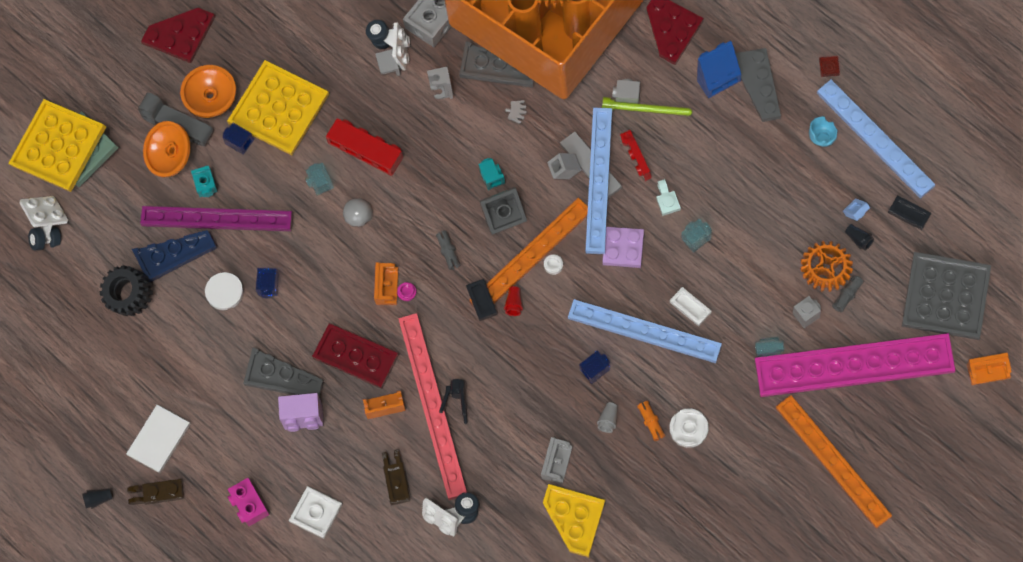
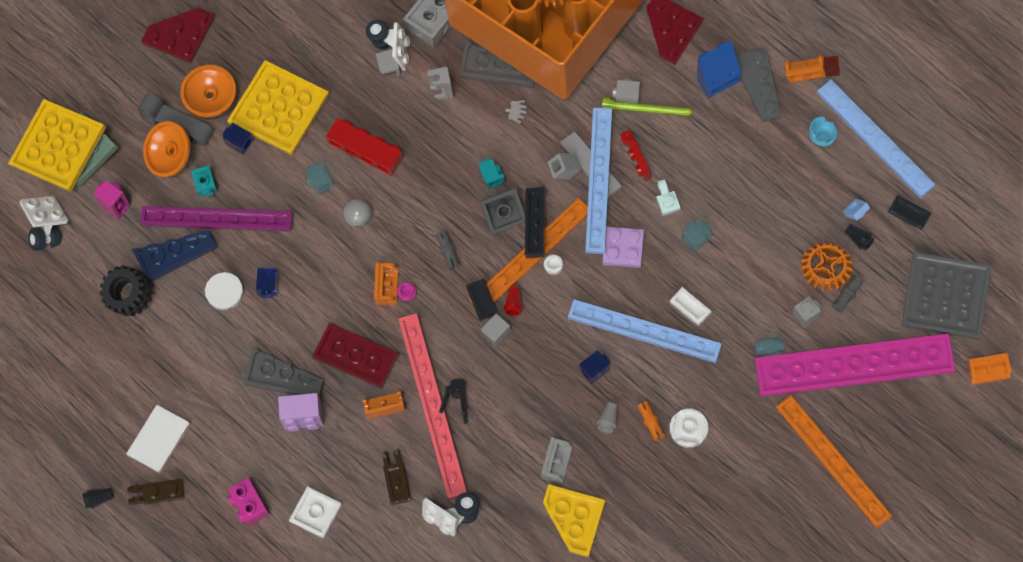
none -> dark pink brick [94,180,130,220]
none -> light grey panel [481,314,511,347]
none -> black plate [525,187,546,259]
none -> orange hinge [785,55,826,83]

